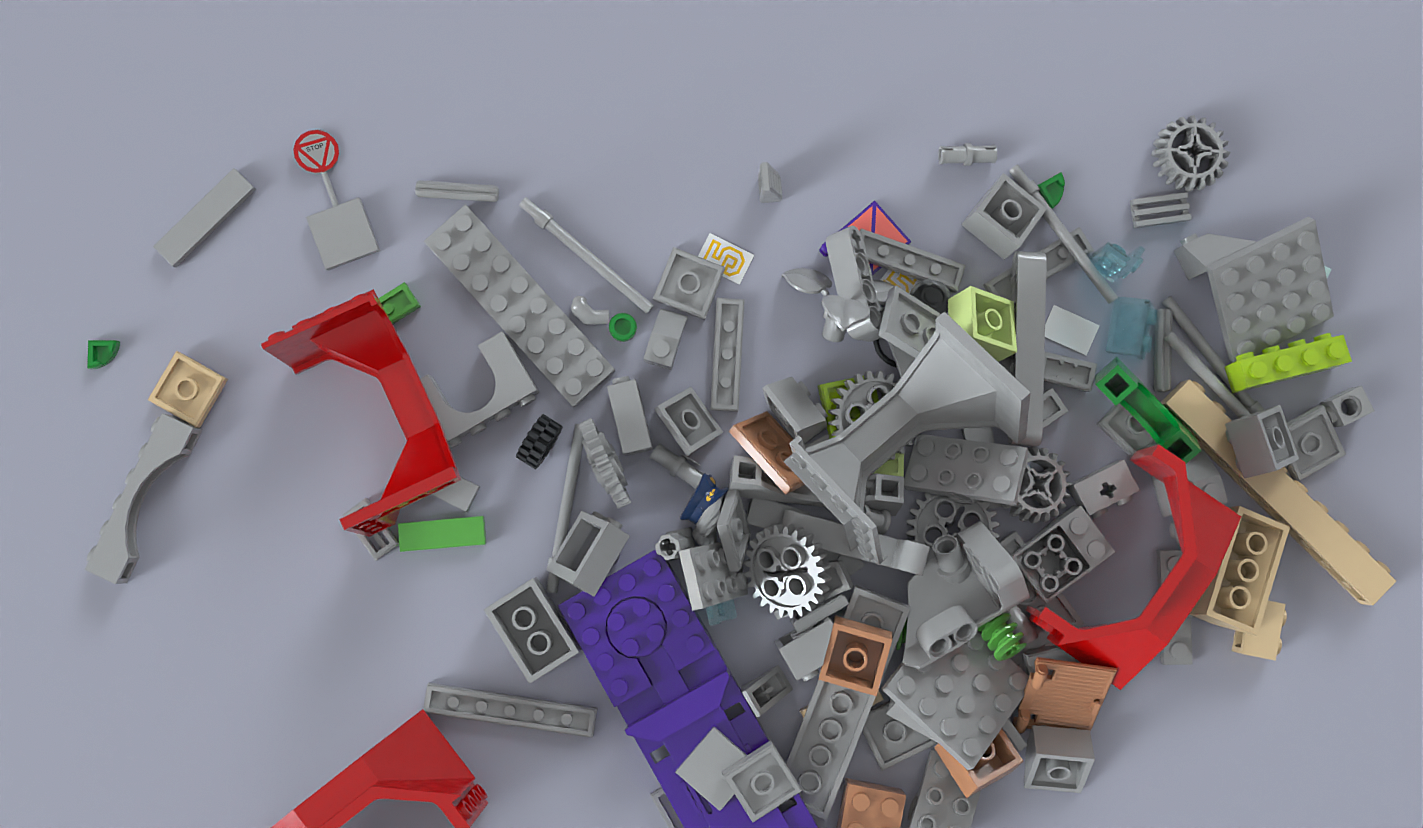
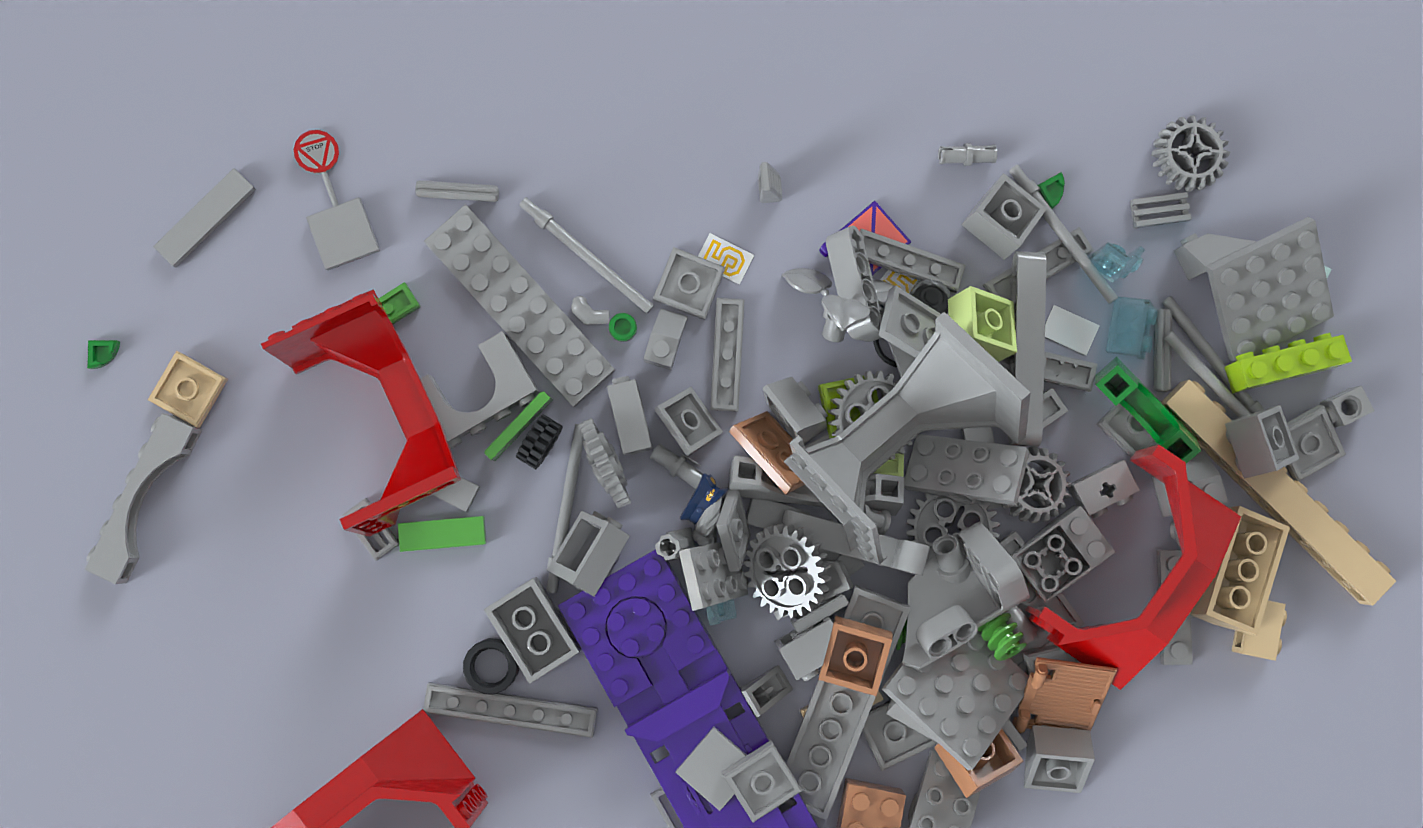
none -> black tyre [463,638,519,694]
none -> bright green tile [484,391,553,461]

